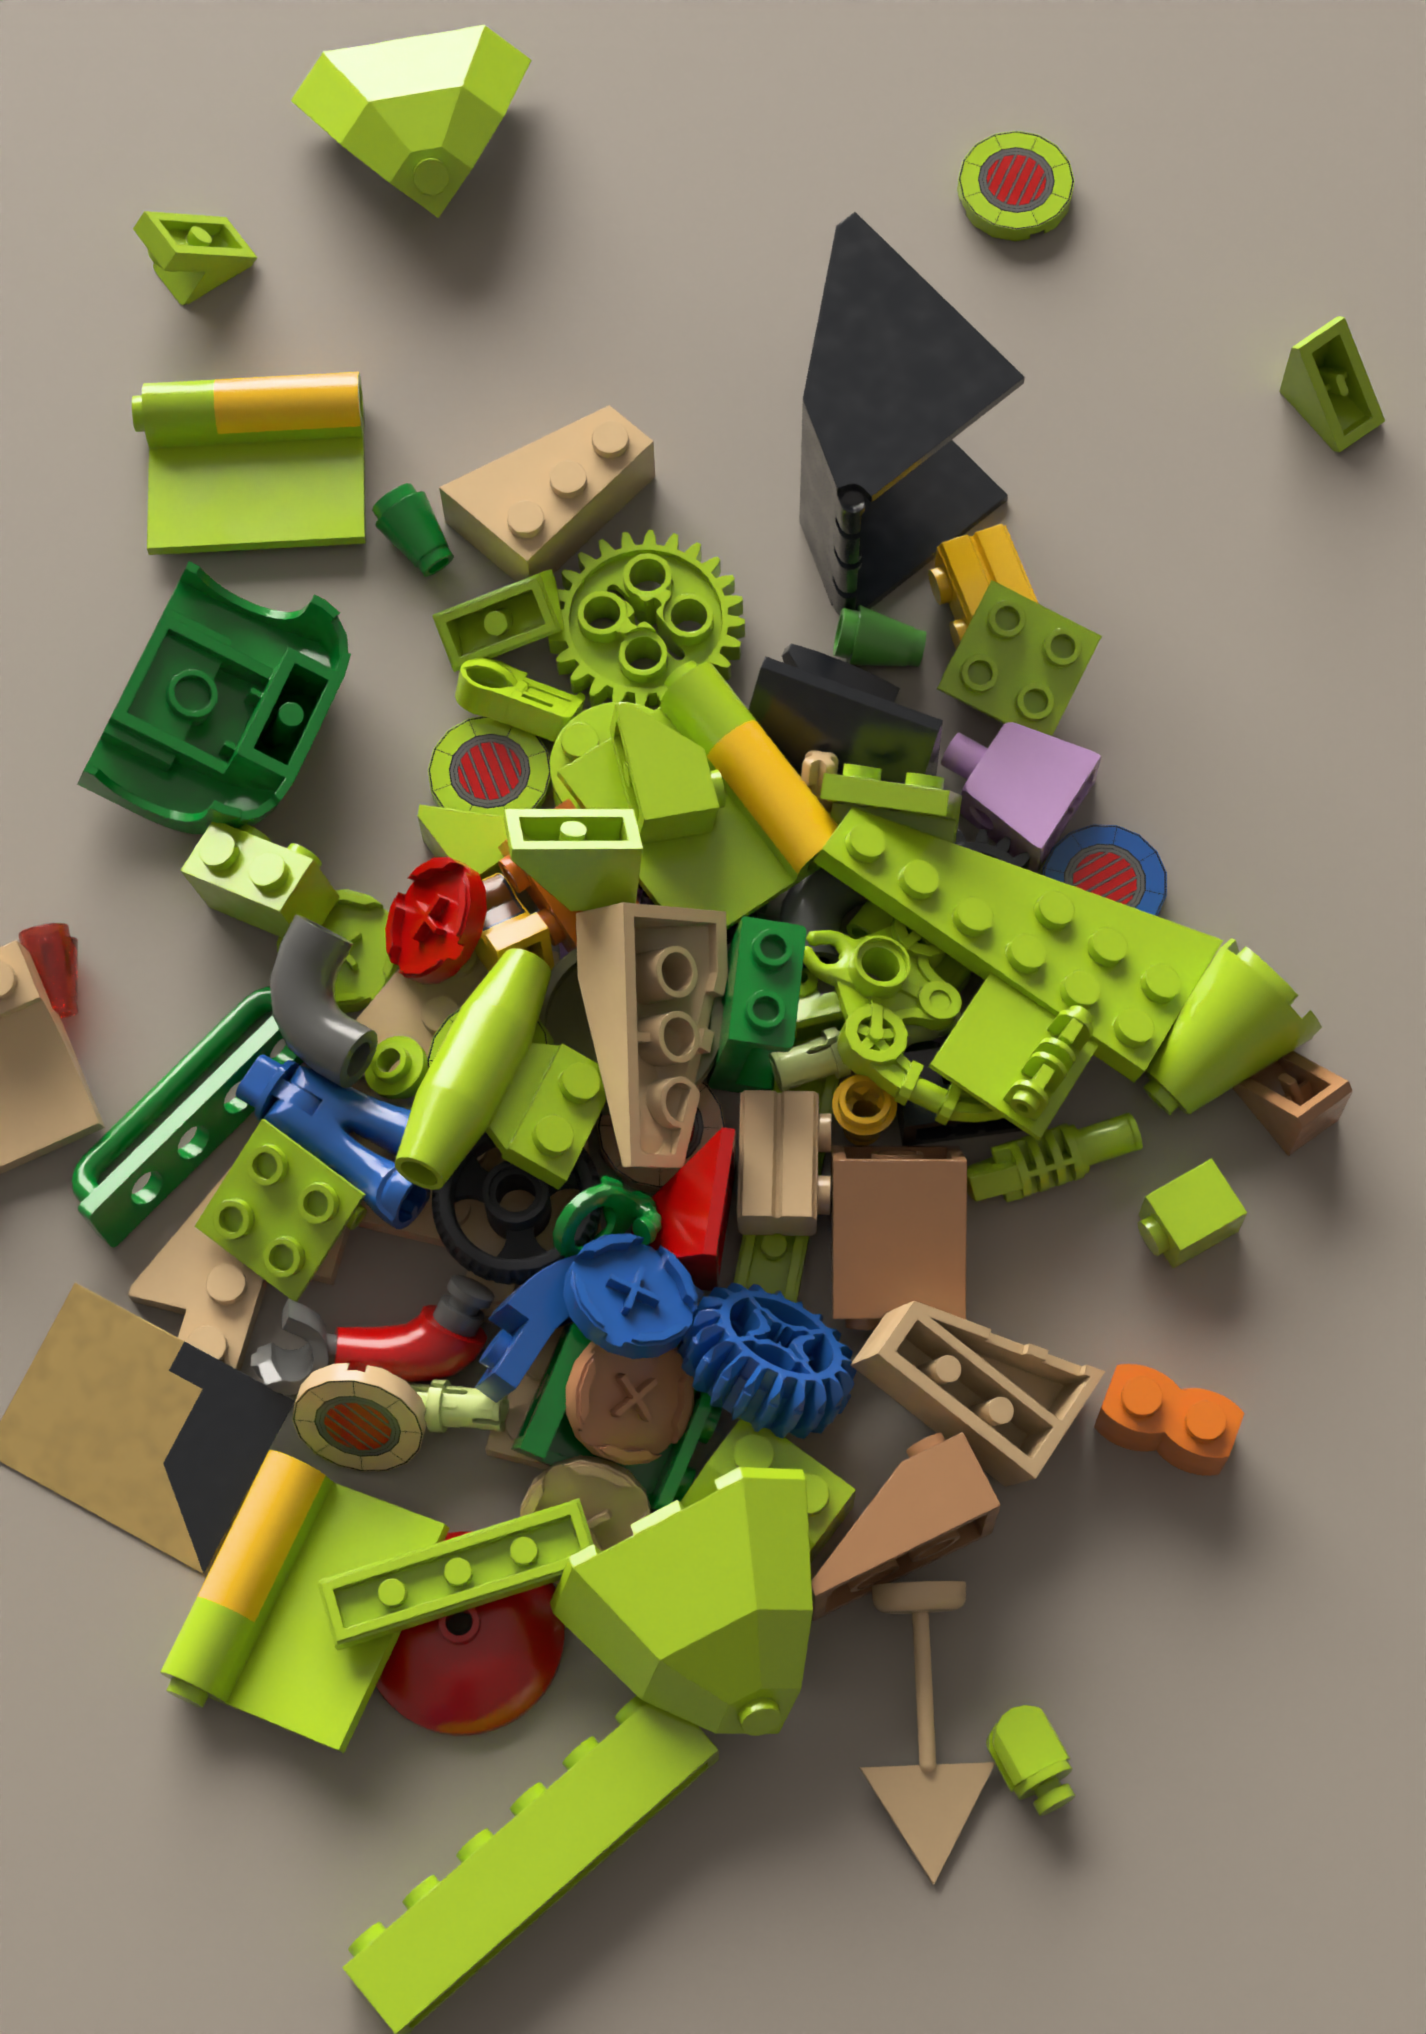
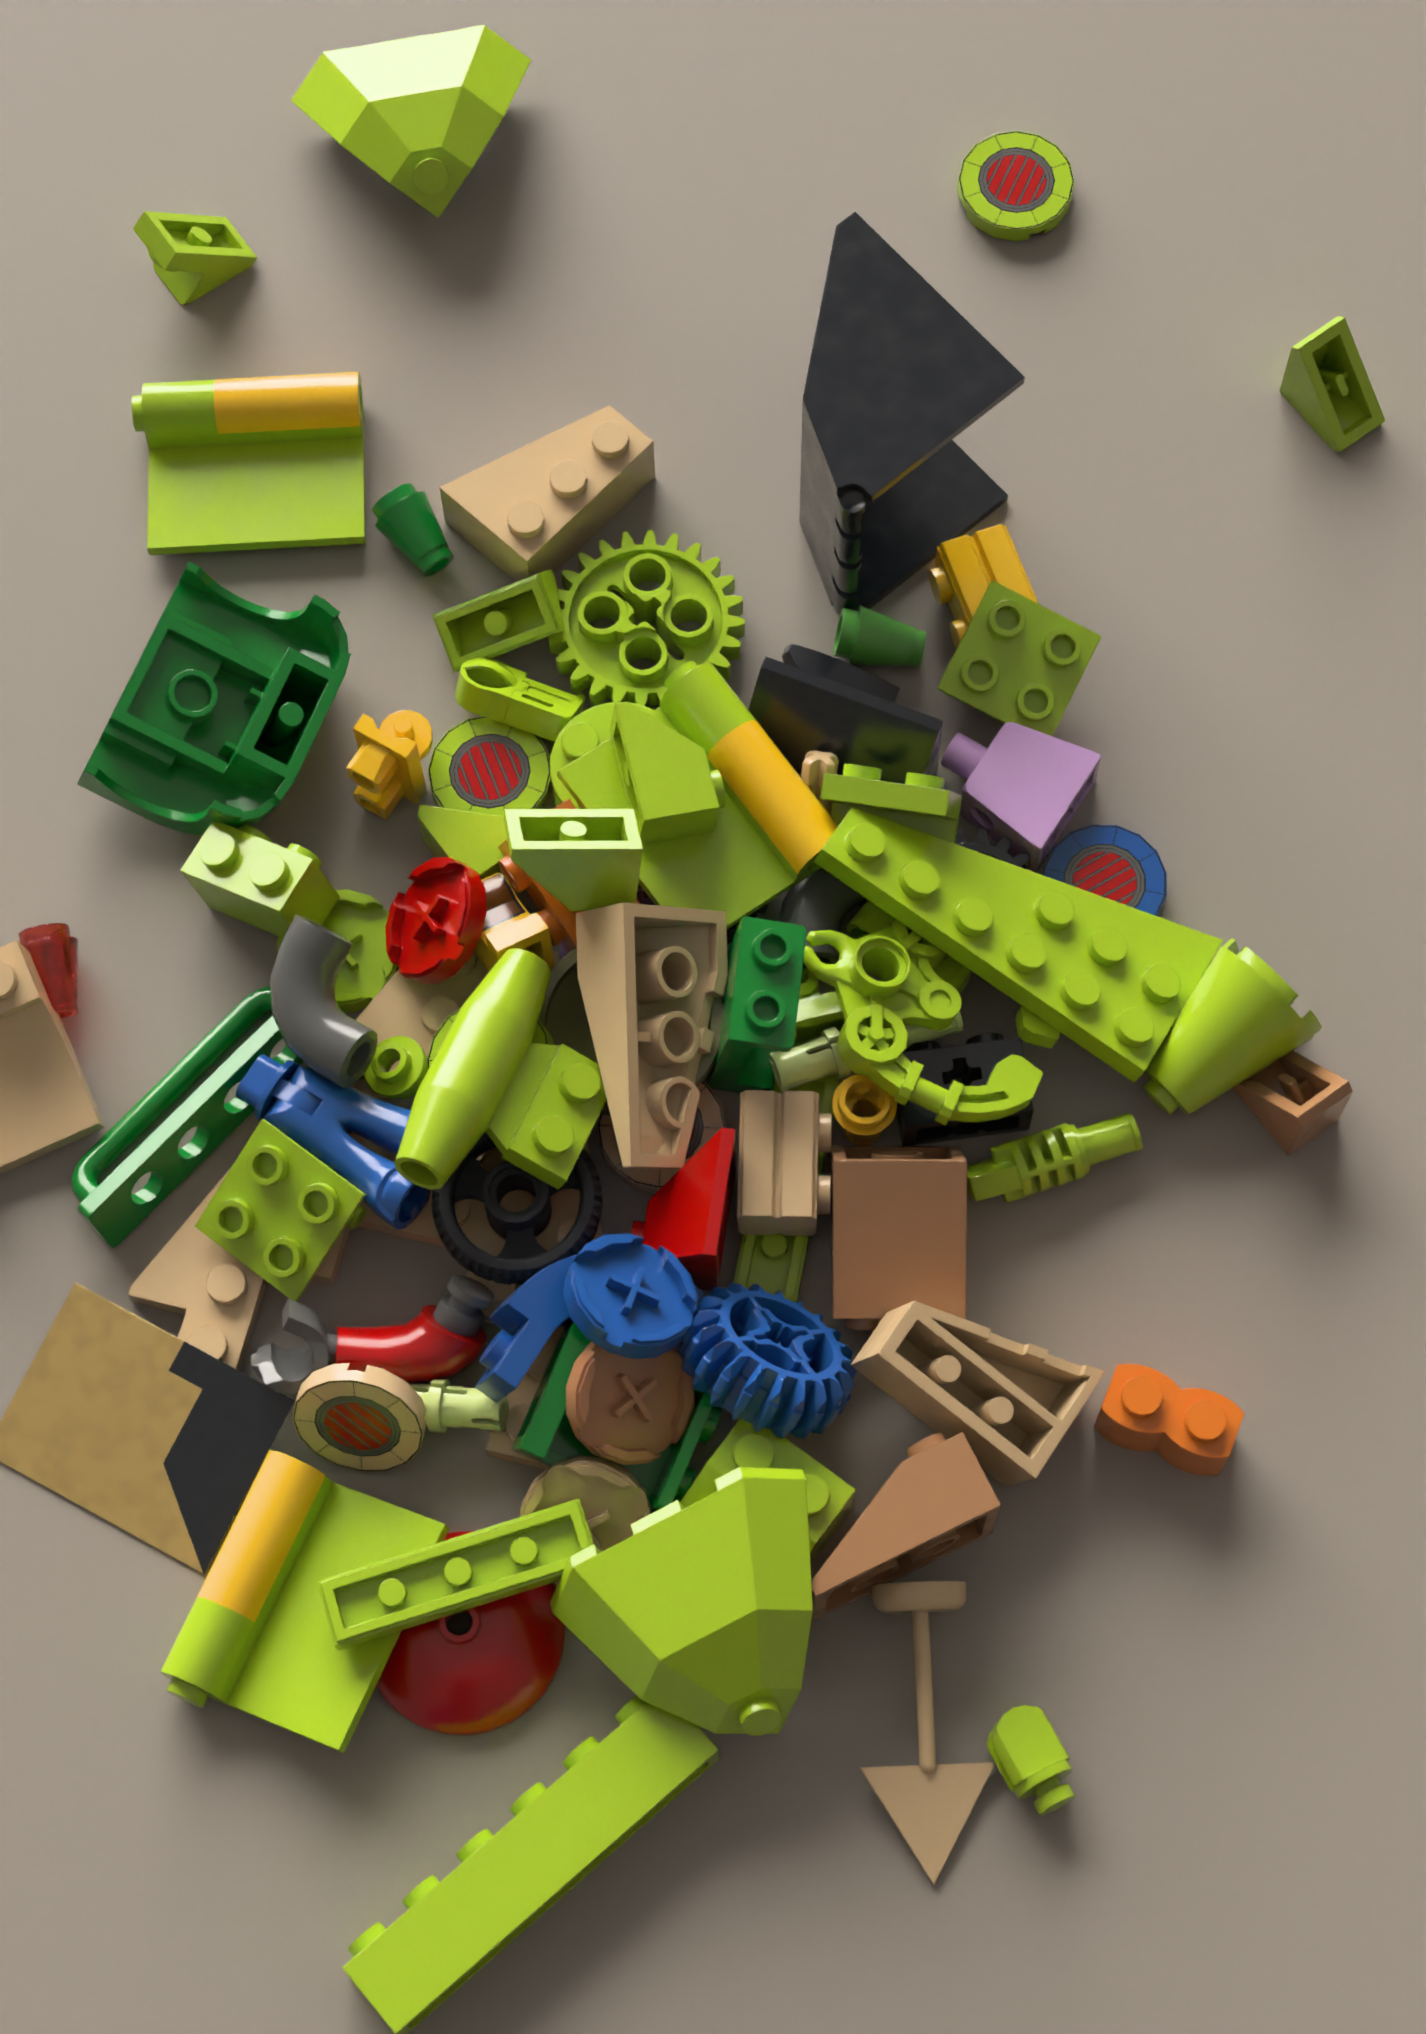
green piece [553,1176,662,1258] -> none
lime hinge [928,972,1099,1141] -> none
lime brick [1137,1158,1247,1269] -> none
none -> yellow hips [346,710,433,819]

